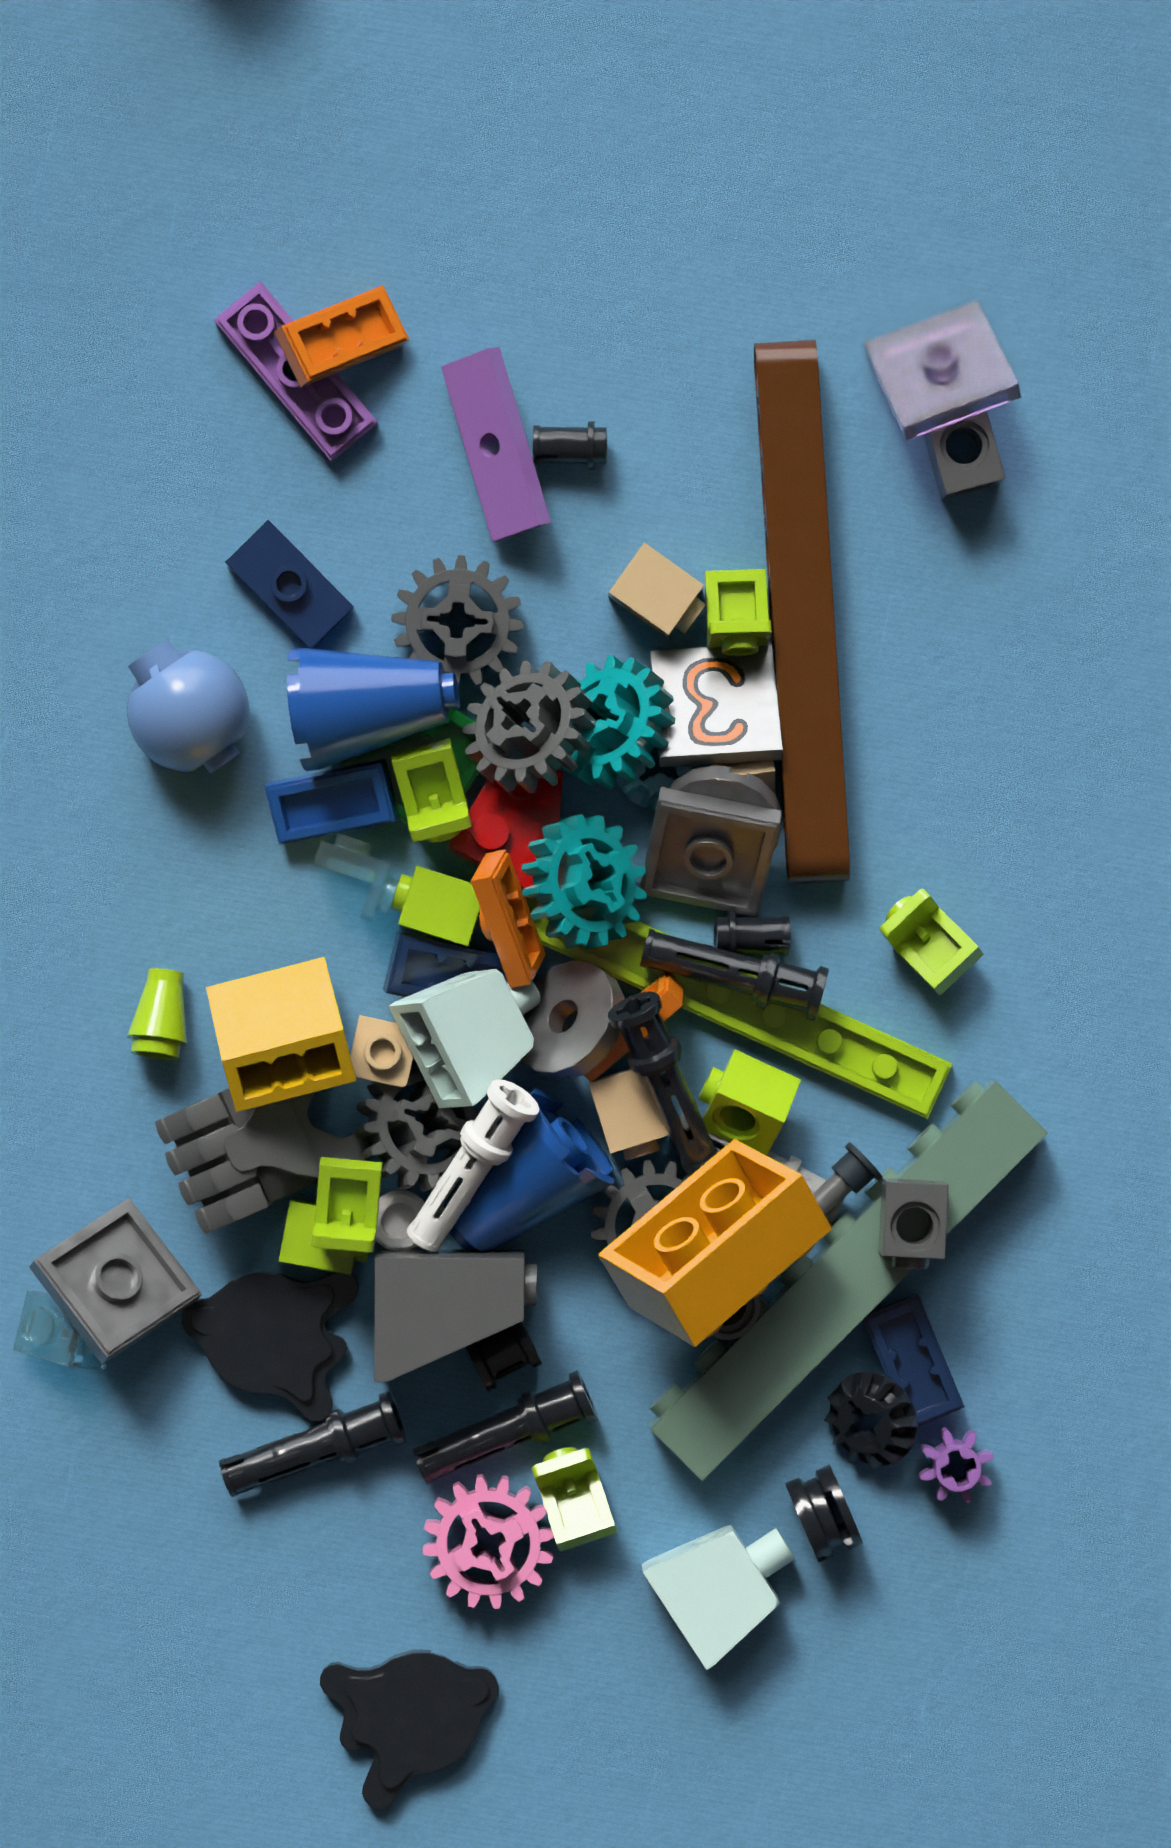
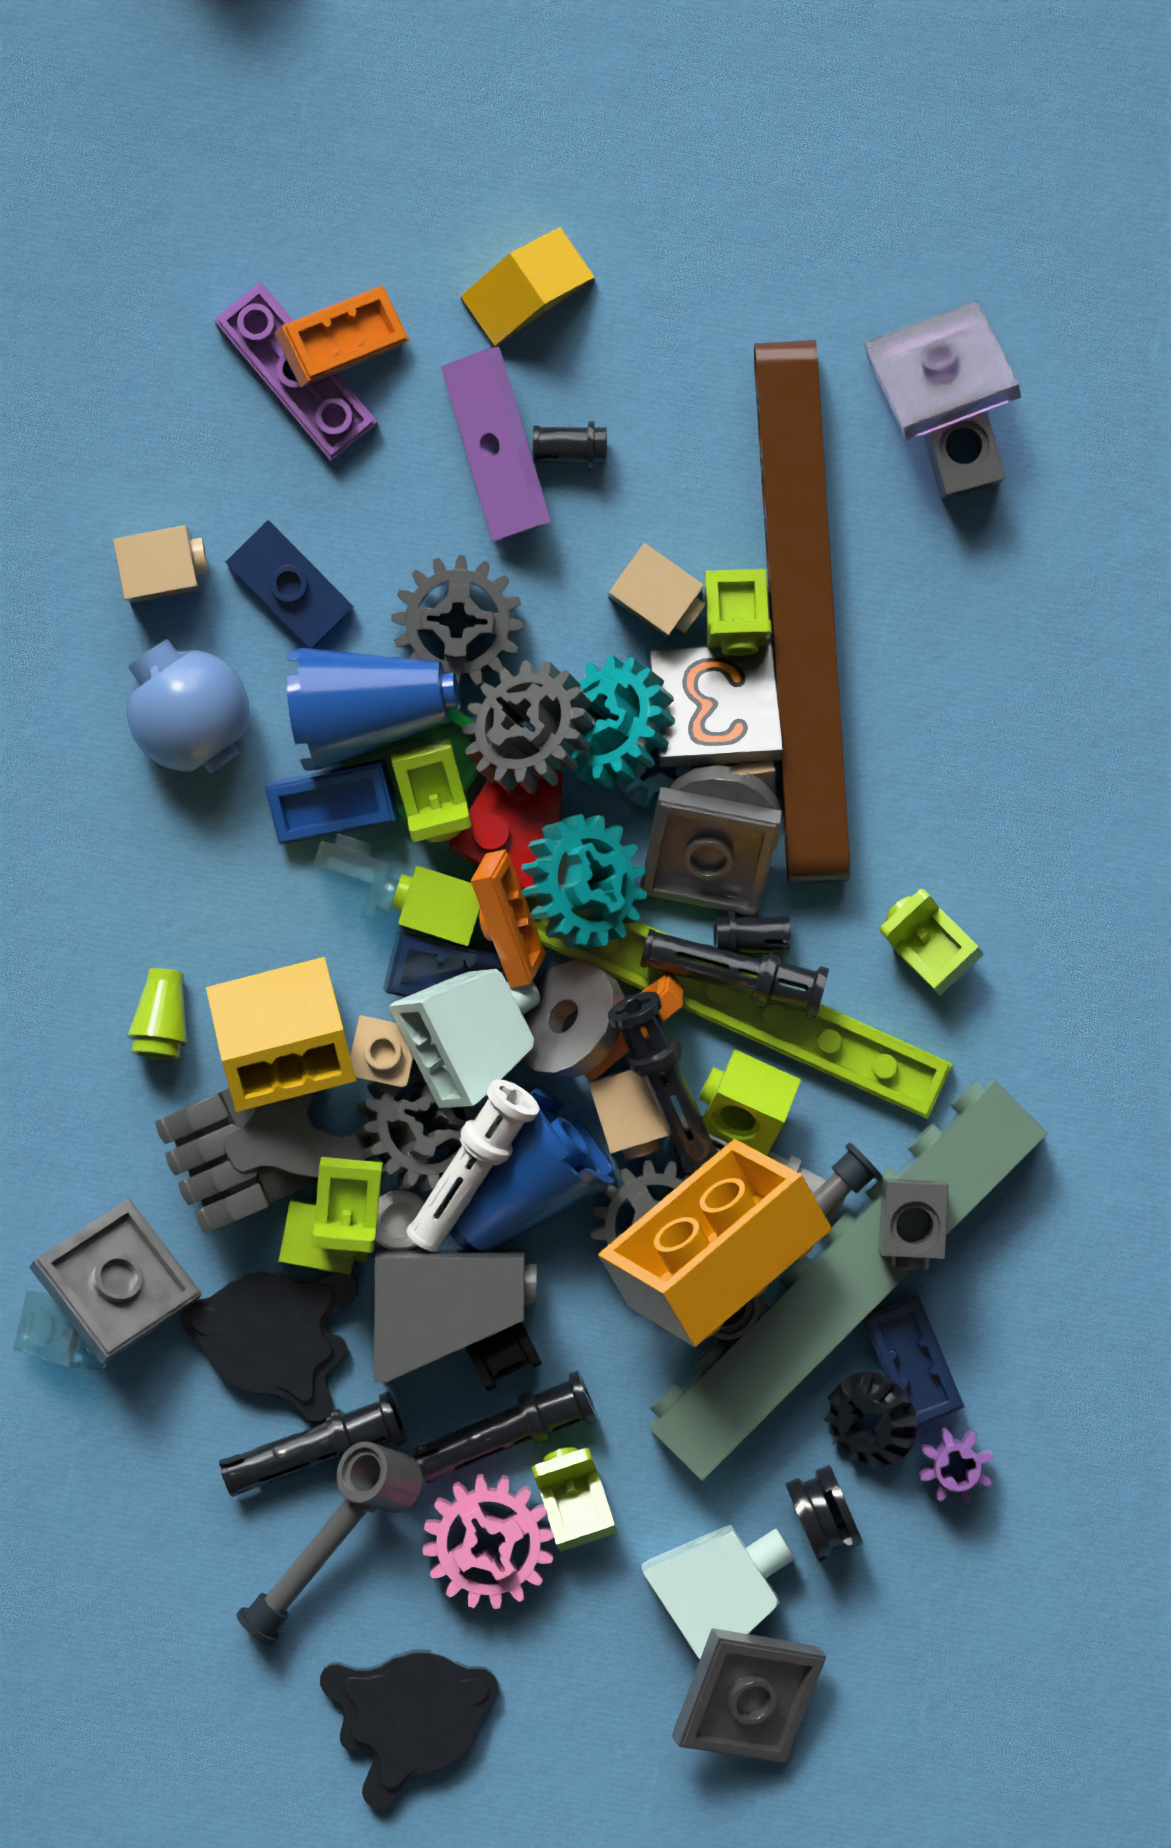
none -> tan brick [113,525,209,603]
none -> dark grey piece [236,1442,422,1645]
none -> yellow slope [460,227,595,347]
none -> flat silver tile [672,1628,827,1764]

